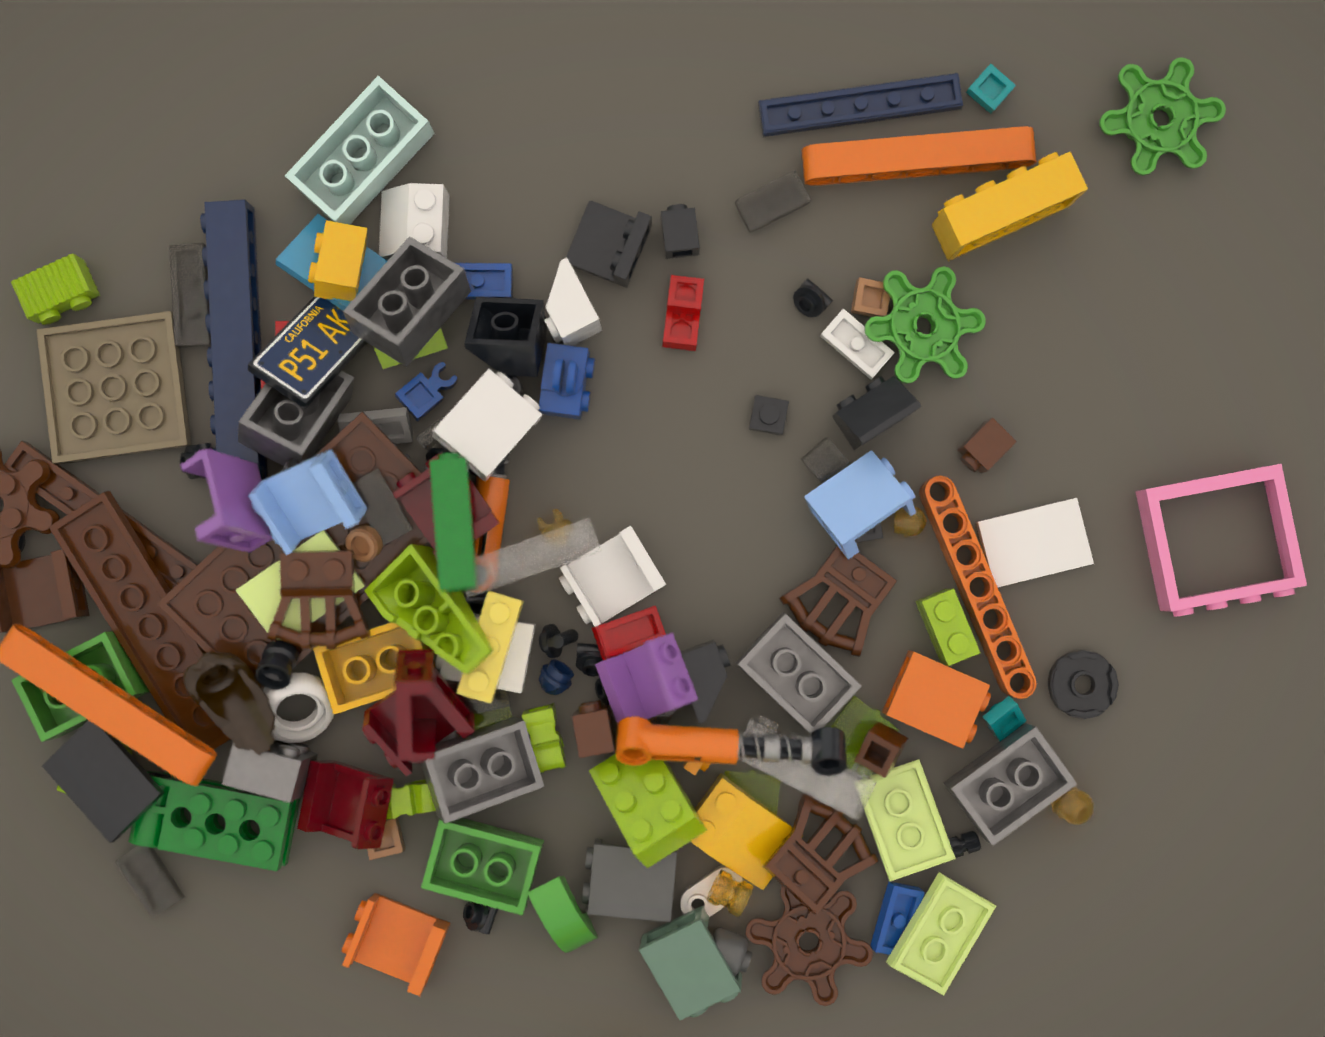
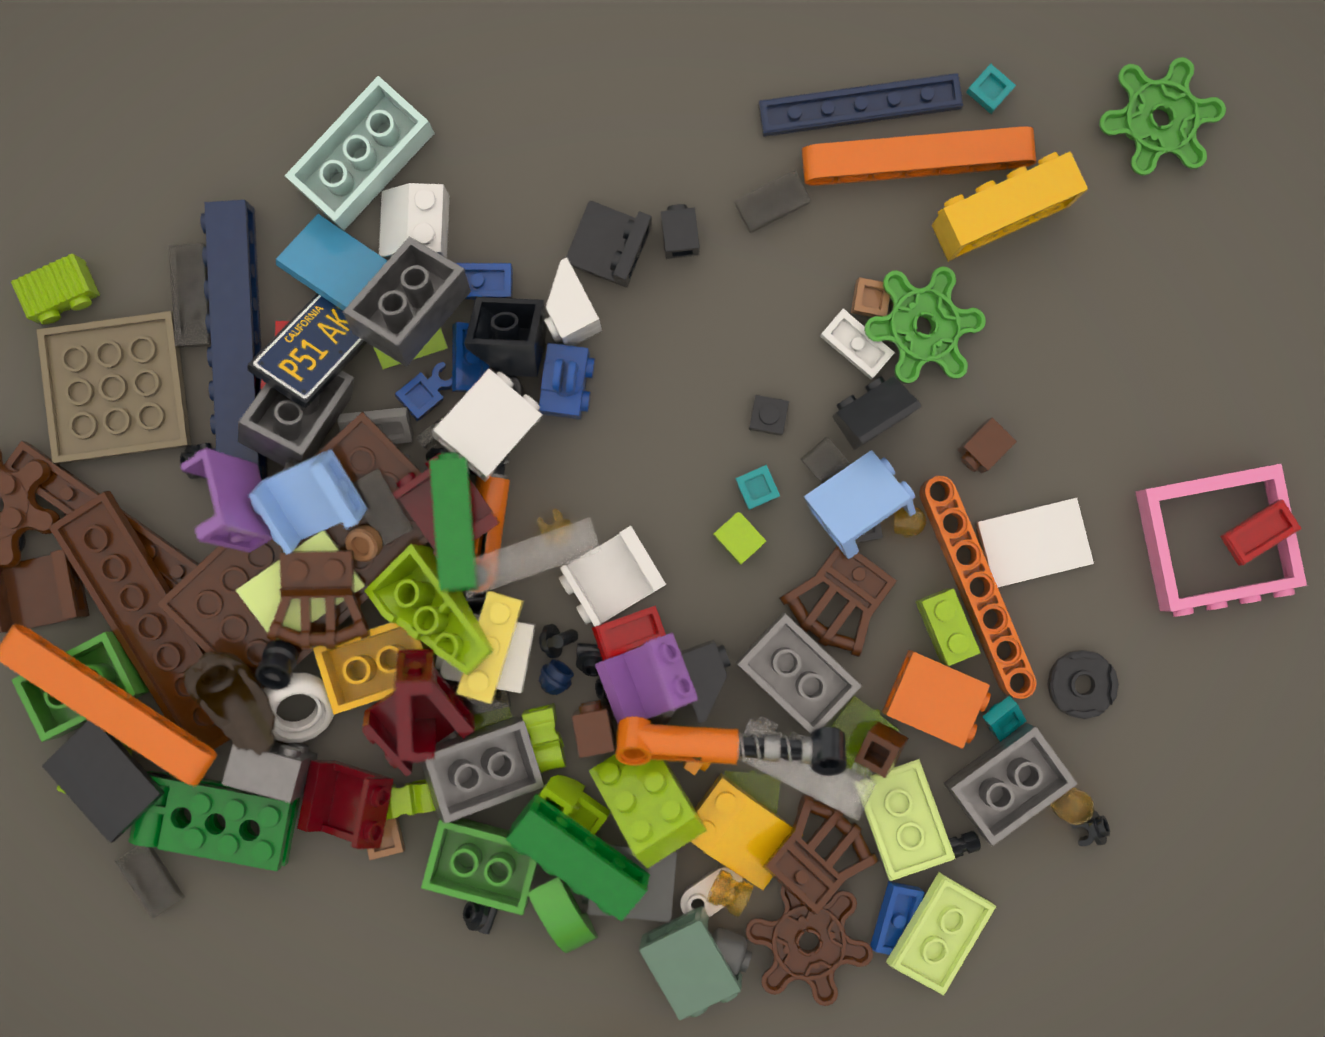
yellow brick [308,220,367,301] -> none
orange panel [341,893,450,996] -> none
red slope [662,275,704,351] -> none
black plate [793,278,833,317] -> none
none -> blue plate [452,322,489,392]
none -> green brick [506,794,650,922]
none -> lime brick [539,775,611,835]
none -> lime panel [713,512,766,565]
none -> teal plate [735,465,780,510]
none -> black plate [1071,810,1110,846]
none -> red tile [1220,499,1302,566]

